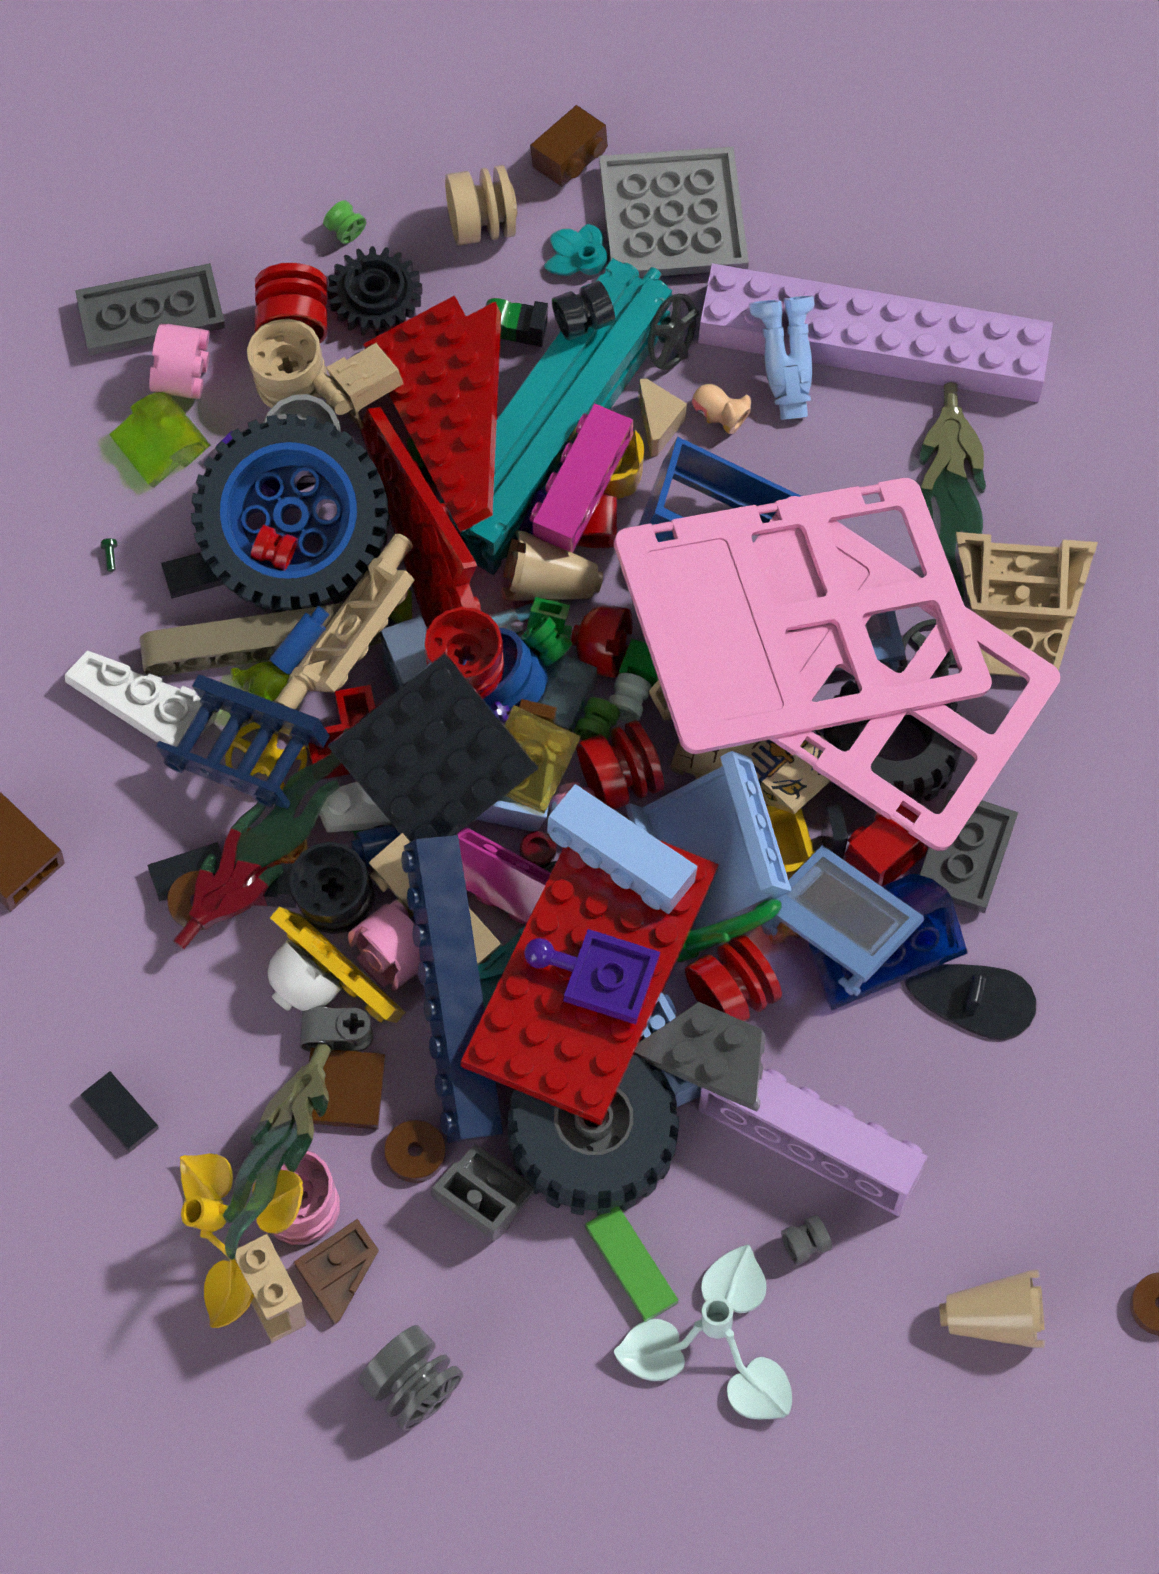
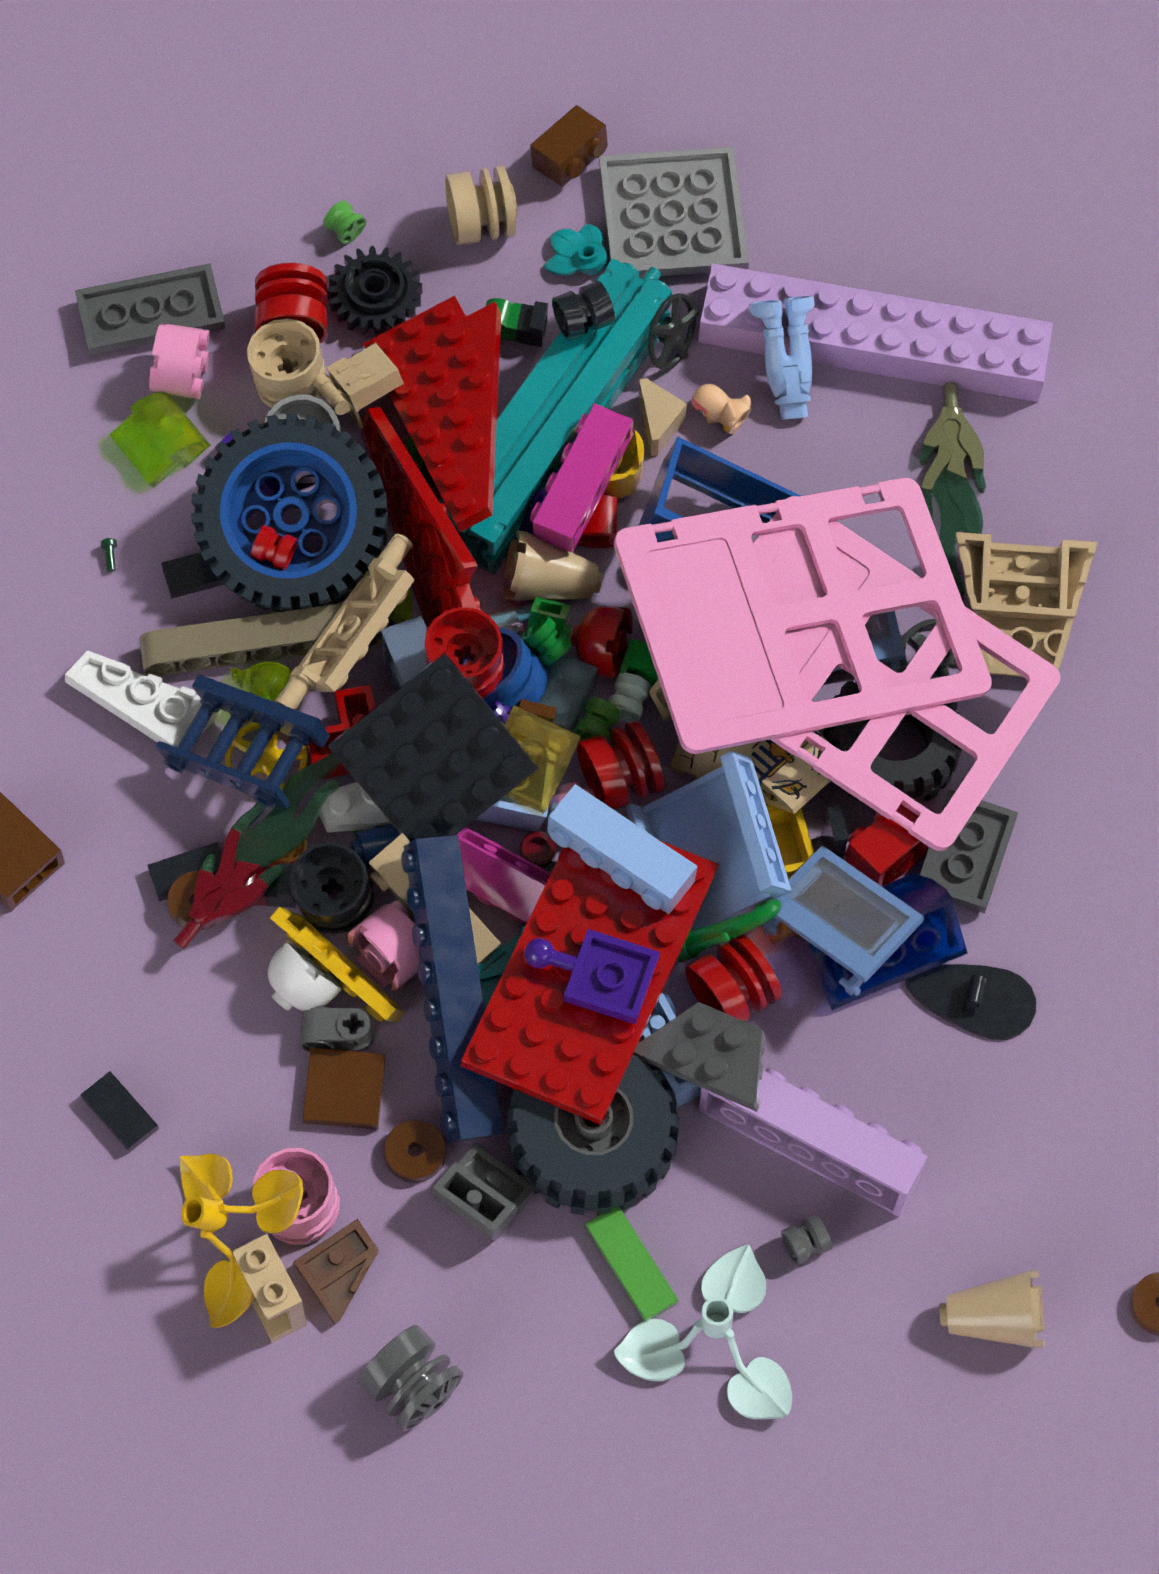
clear green piece [223,1043,331,1260] -> none
blue cylinder [270,606,329,675] -> none

